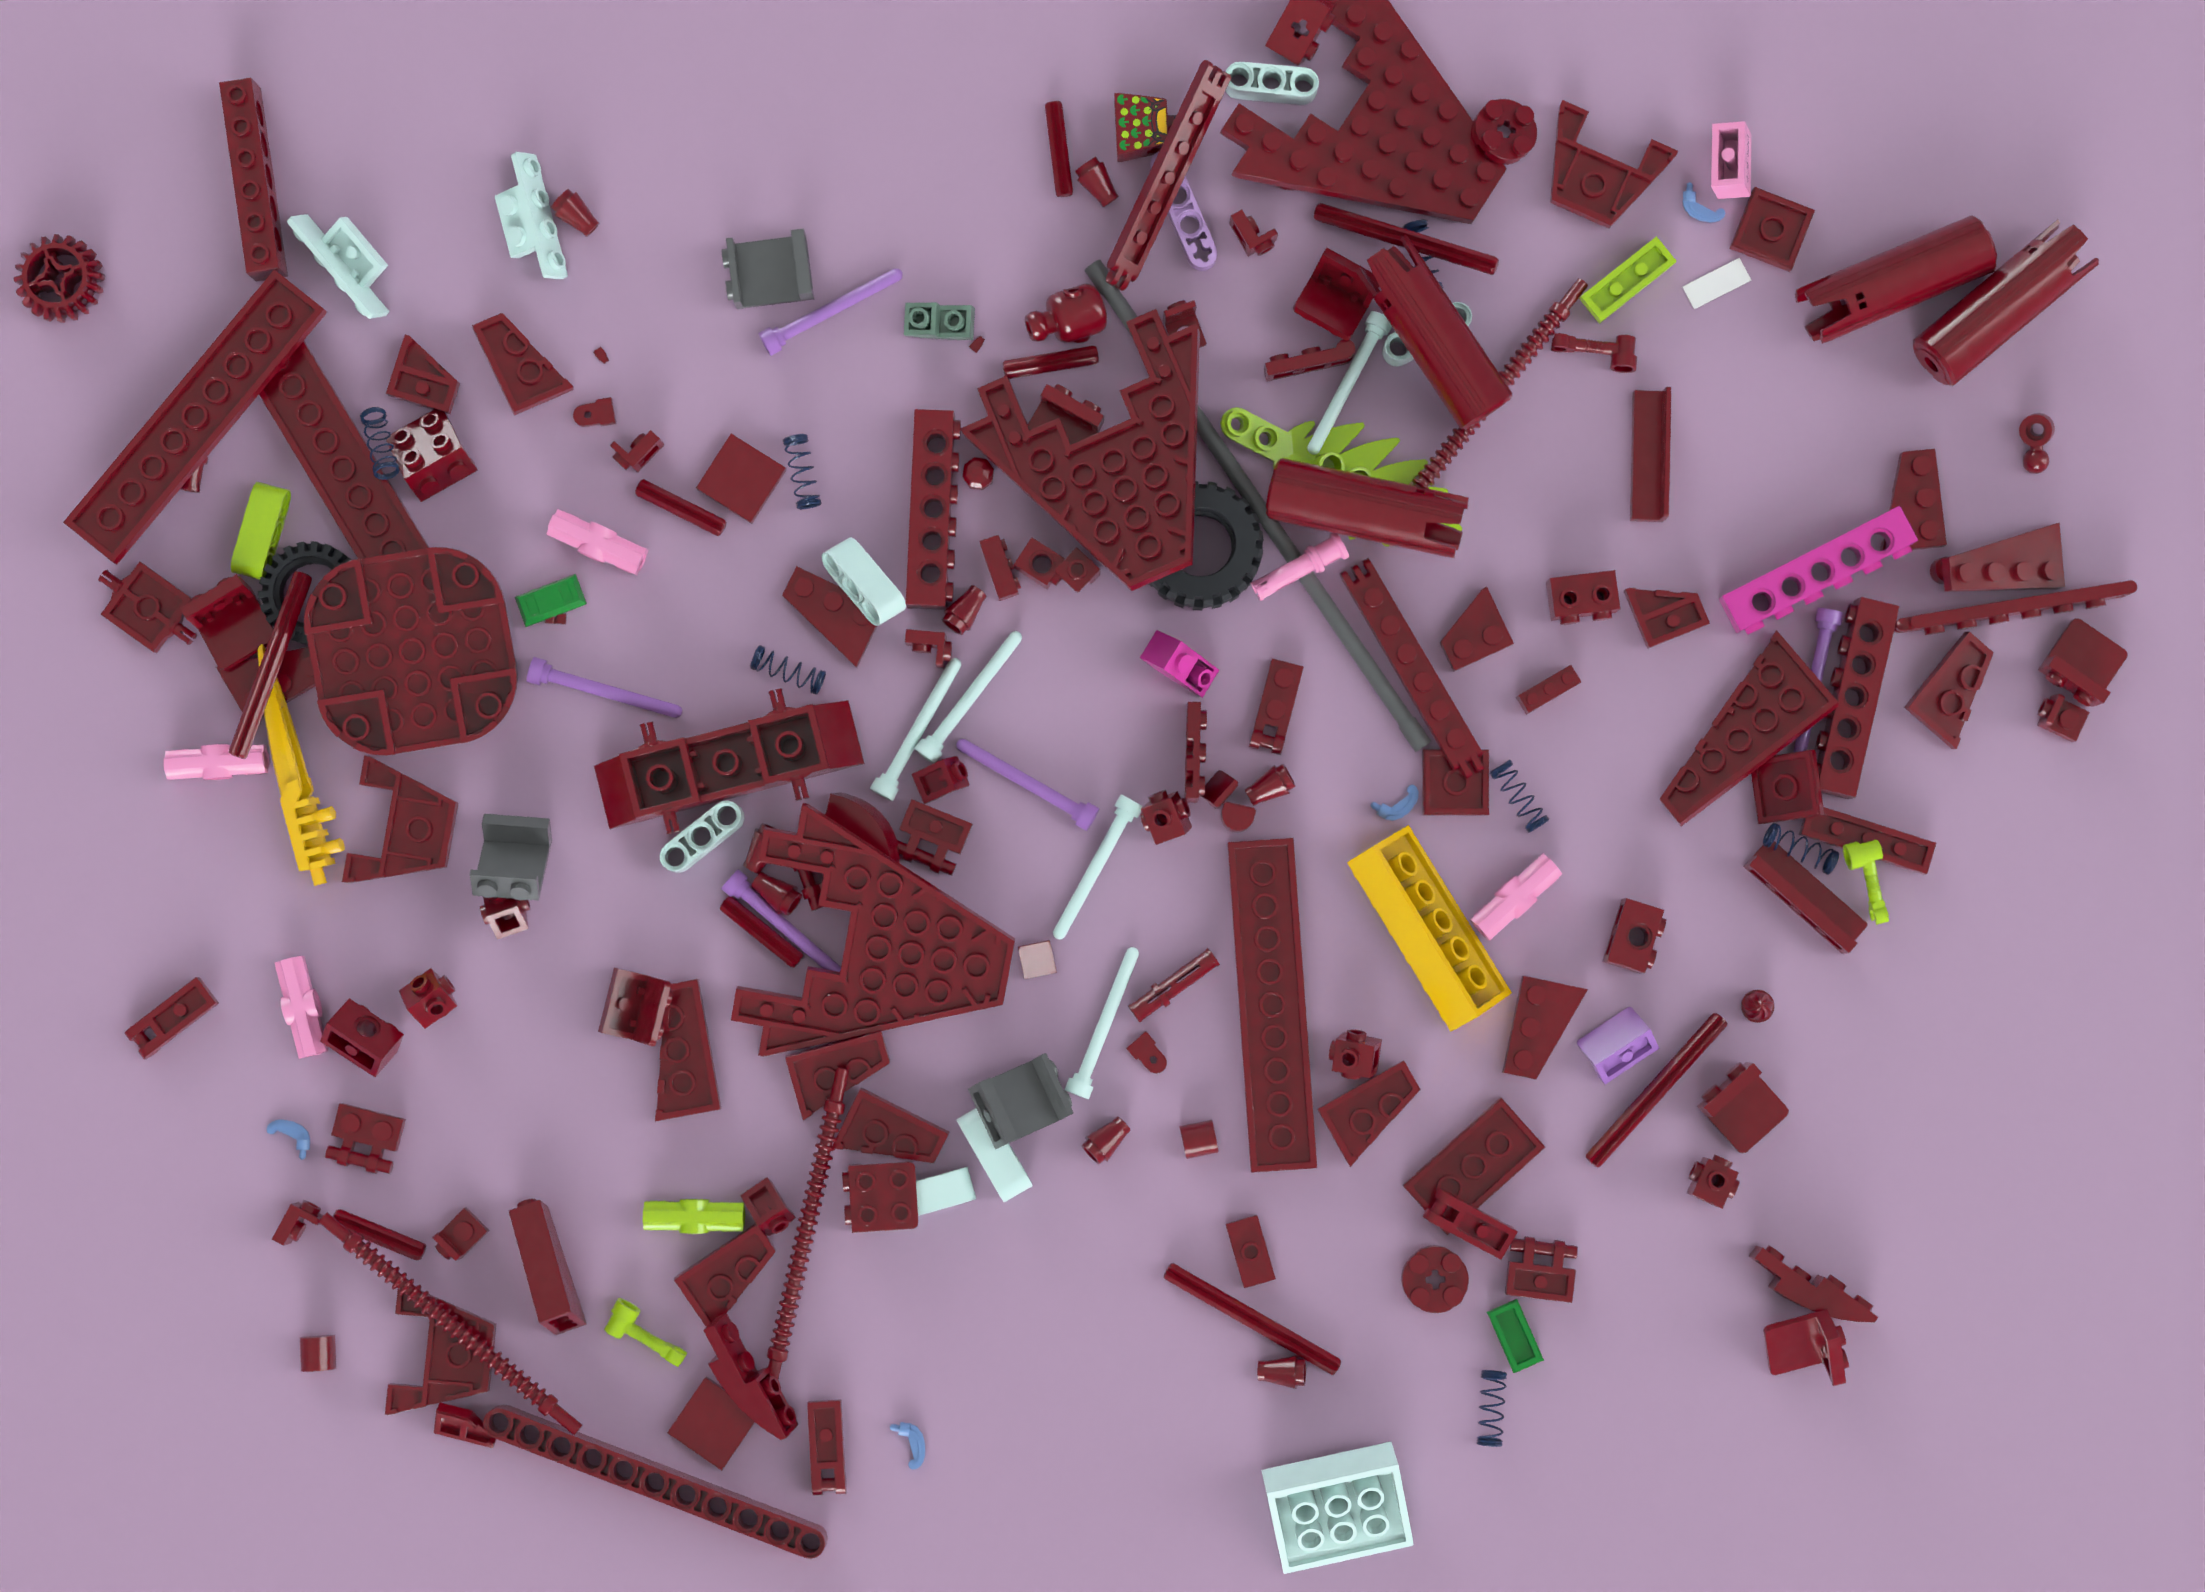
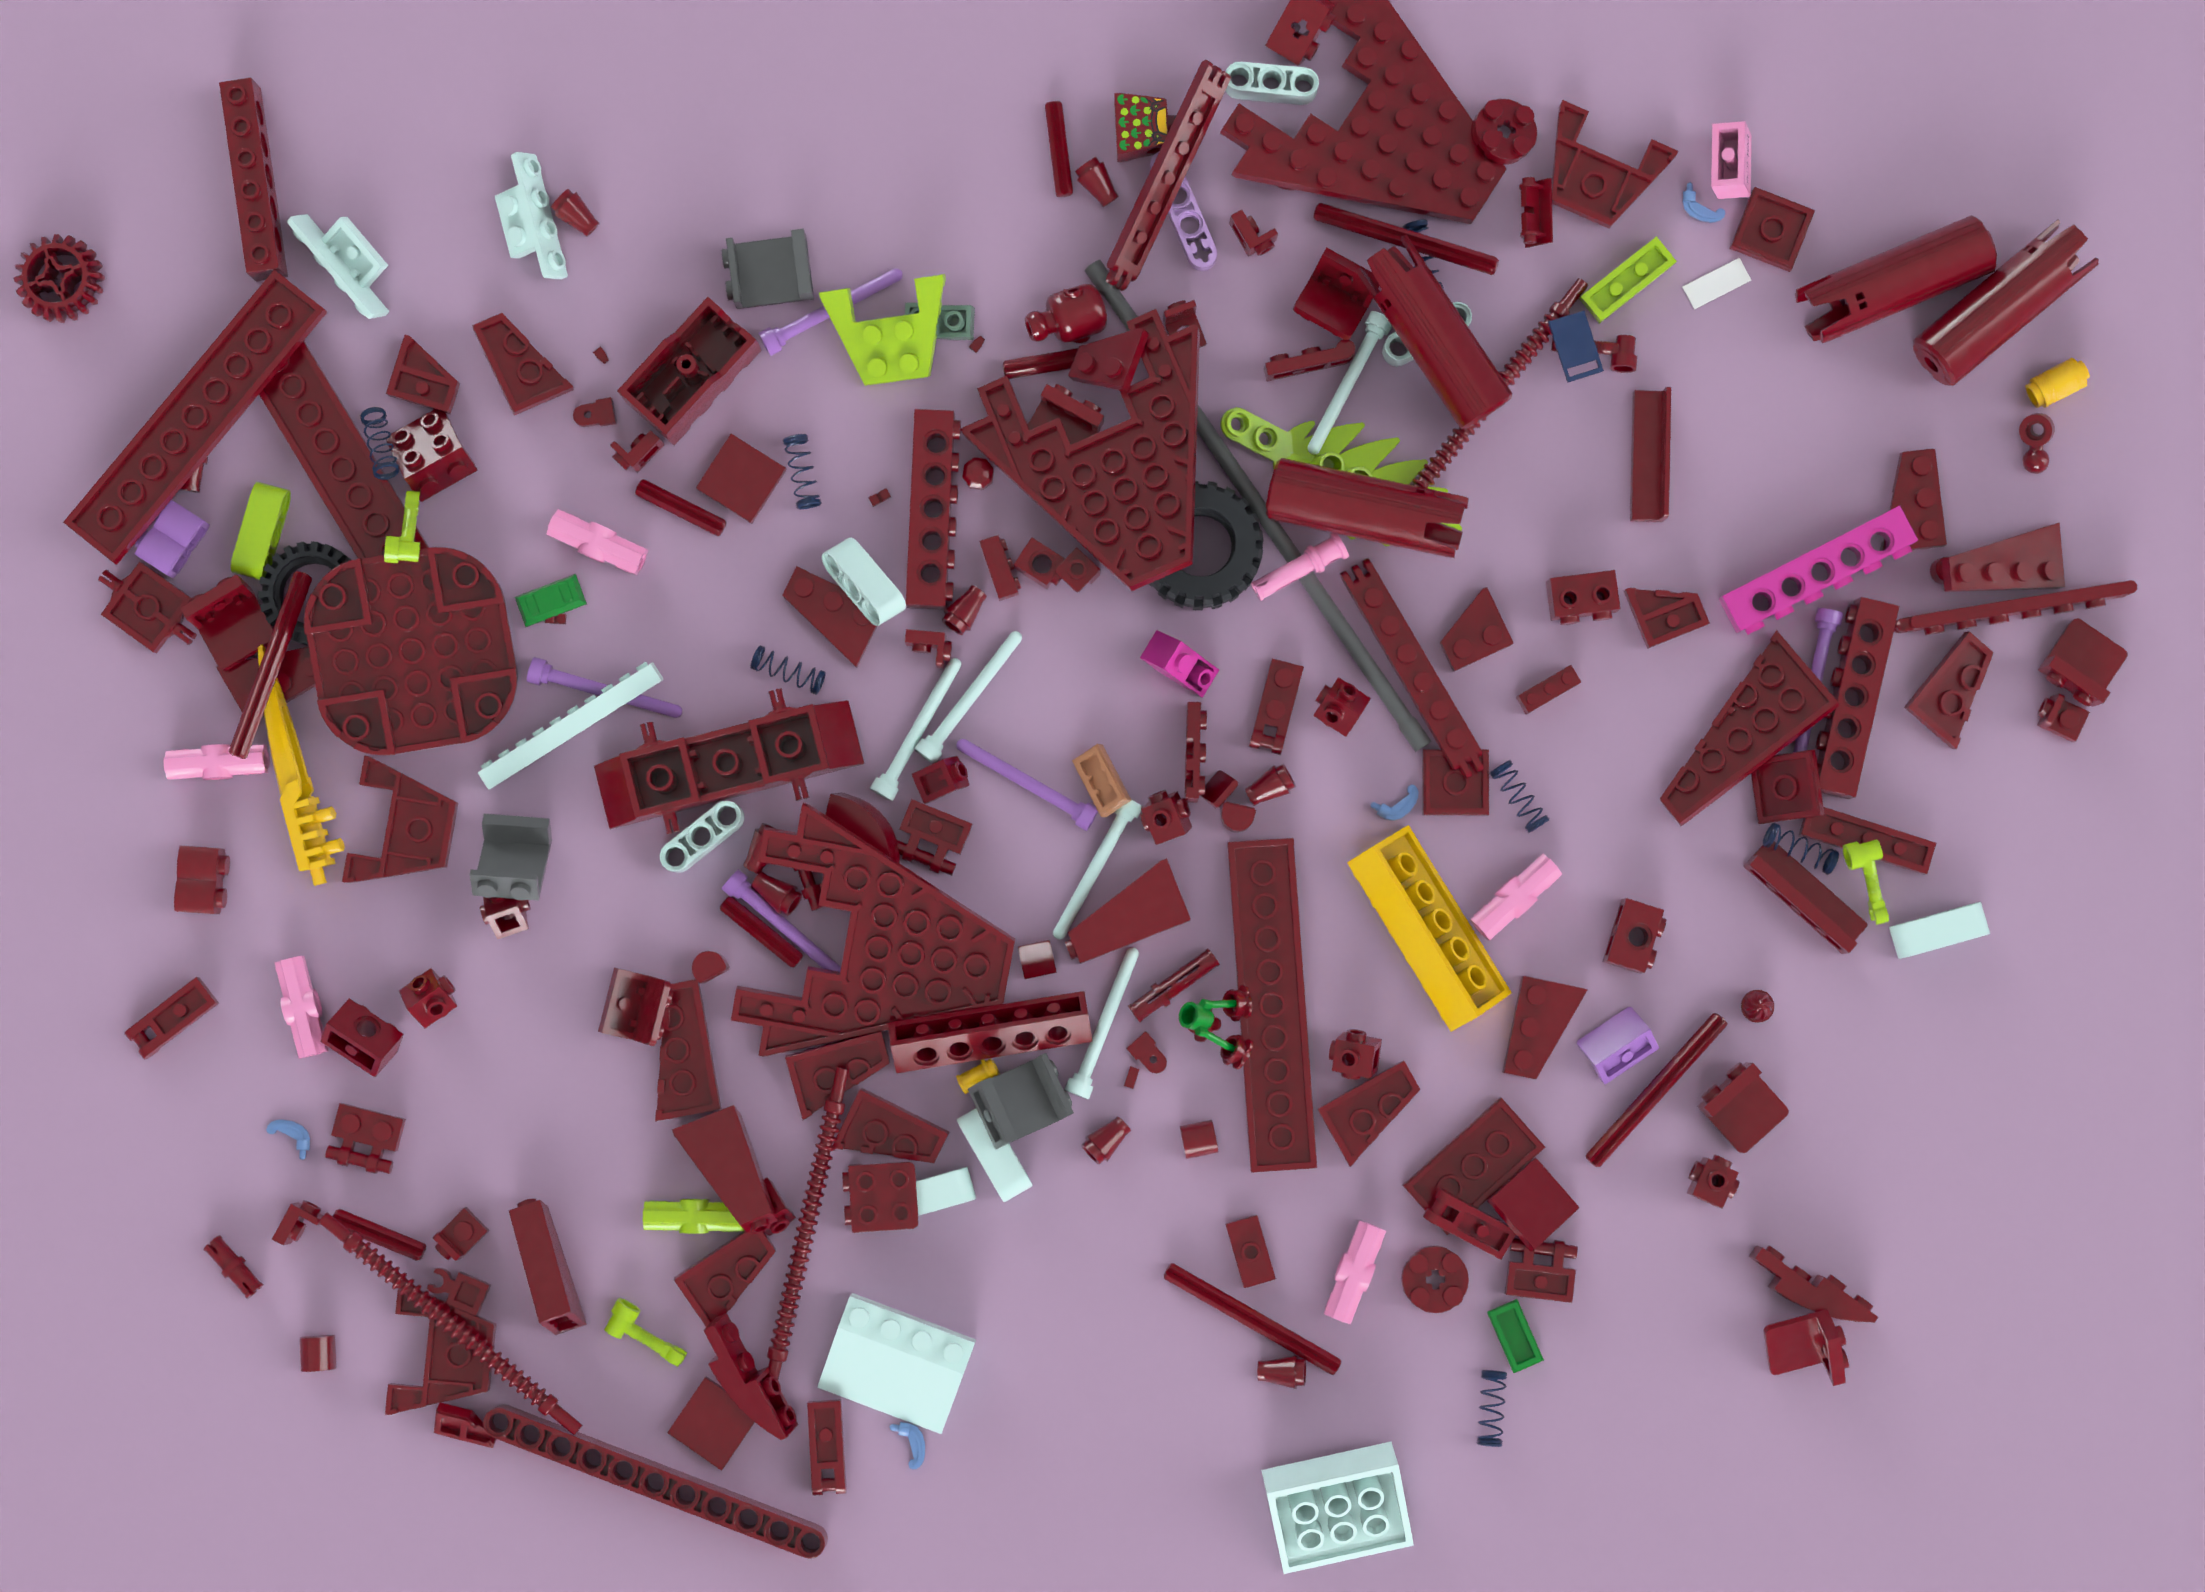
none -> medium lavender brick [135,500,210,579]
none -> dark red brick [174,846,230,914]
none -> dark red pin [203,1235,264,1299]
none -> lime brick [384,490,420,563]
none -> dark red plate [427,1268,491,1316]
none -> light aqua piece [478,662,664,790]
none -> dark red piece [617,297,762,446]
none -> dark red slope [672,1105,778,1233]
none -> dark red brick [692,951,730,984]
none -> light aqua slope [817,1293,976,1434]
none -> lime wing [819,274,946,386]
none -> dark red piece [868,488,891,507]
none -> dark red brick [888,991,1093,1073]
none -> yellow pin [956,1058,1000,1095]
none -> dark red slope [1064,858,1191,964]
none -> dark red wing [1068,328,1149,392]
none -> nougat plate [1072,744,1132,817]
none -> dark red piece [1124,1066,1140,1089]
none -> plant [1179,985,1253,1070]
none -> dark red brick [1313,677,1371,737]
none -> bright pink piece [1324,1220,1386,1325]
none -> dark red tile [1487,1157,1580,1252]
none -> dark red hinge [1519,177,1553,248]
none -> dark blue piece [1548,310,1604,383]
none -> light aqua beam [1889,902,1990,959]
none -> yellow head [2025,358,2090,408]

